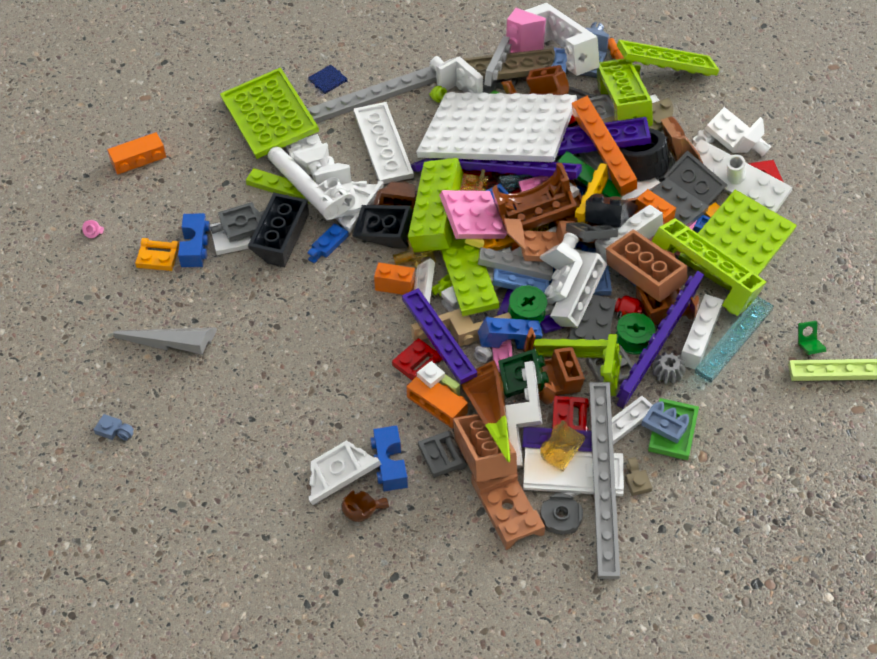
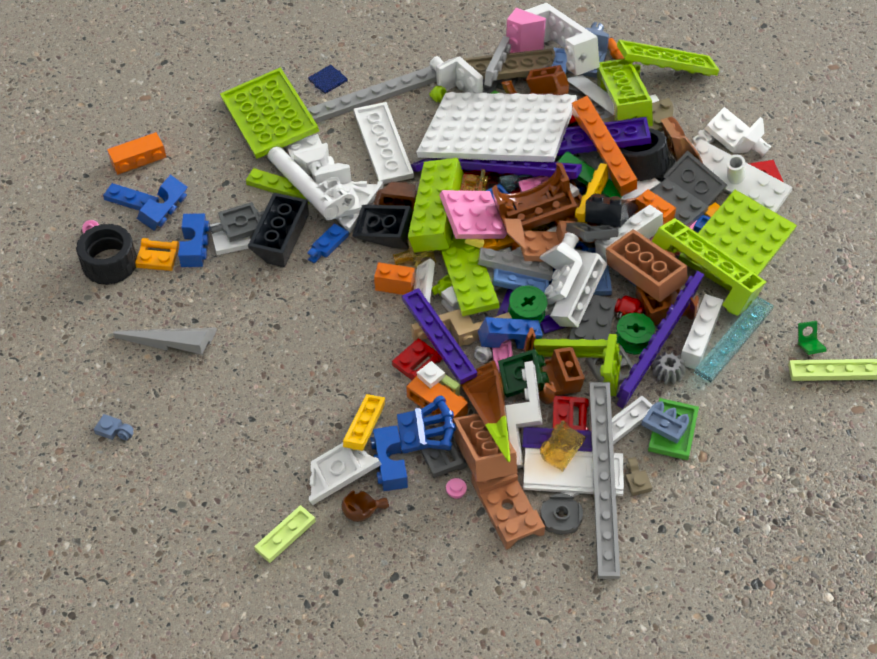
none -> black tyre [76,224,137,285]
none -> blue plate [103,183,159,211]
none -> blue arch [136,175,188,231]
none -> yellowish green plate [254,505,316,563]
none -> yellow plate [343,394,385,451]
none -> blue plate [397,395,456,454]
none -> bright pink plate [446,478,467,499]
none -> white sticker [567,75,614,115]

